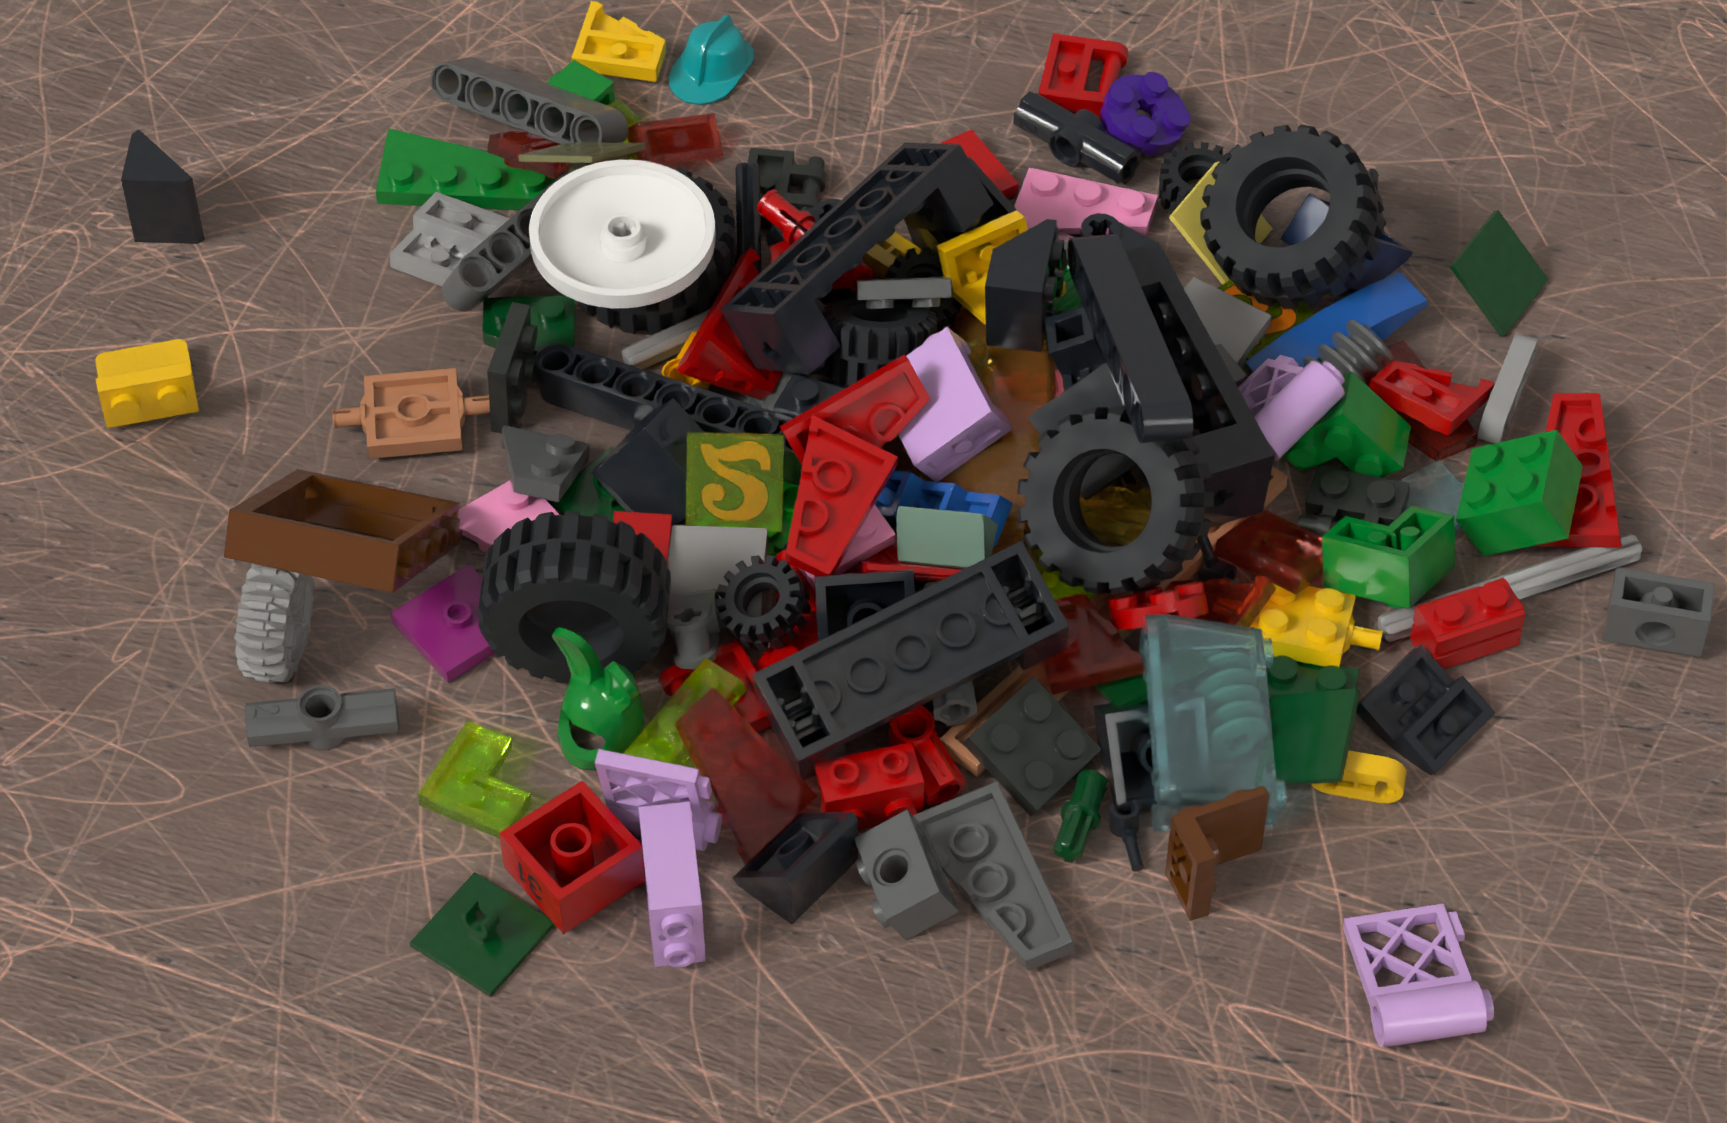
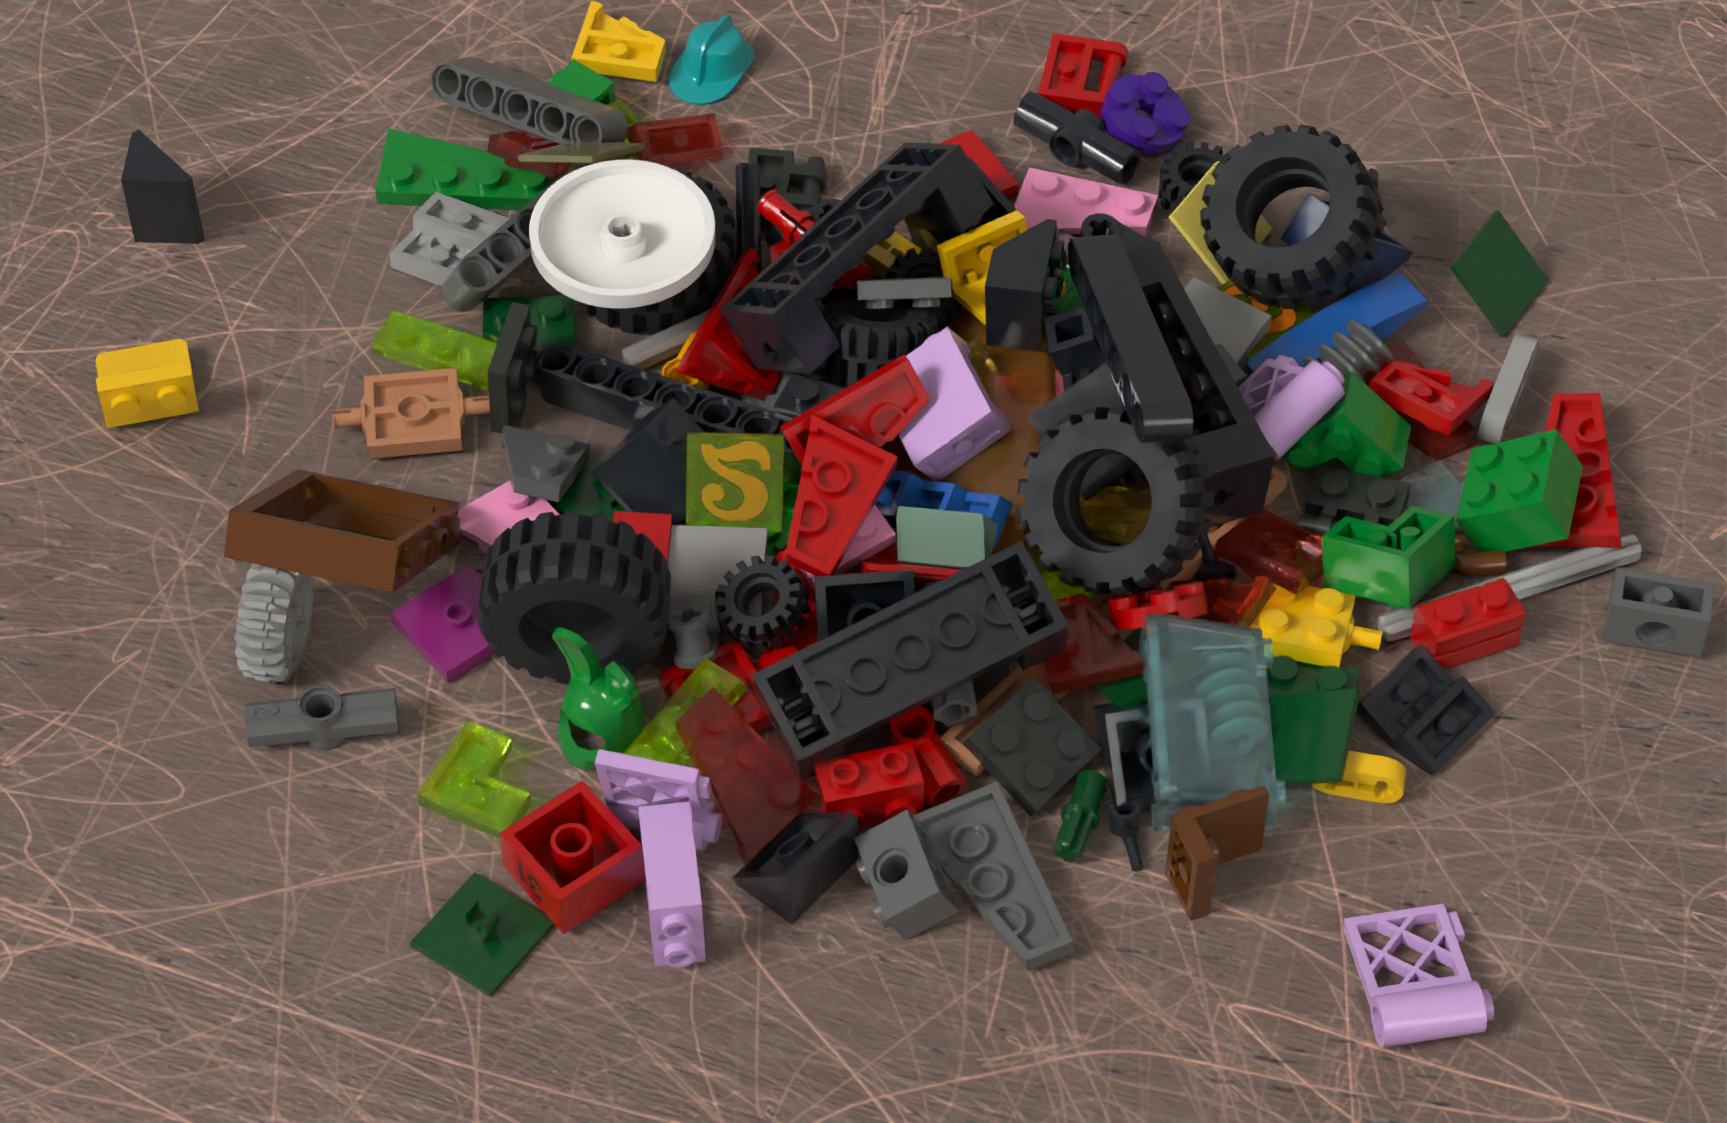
none -> clear neon green plate [372,310,497,391]
none -> reddish brown arm [1454,529,1507,576]

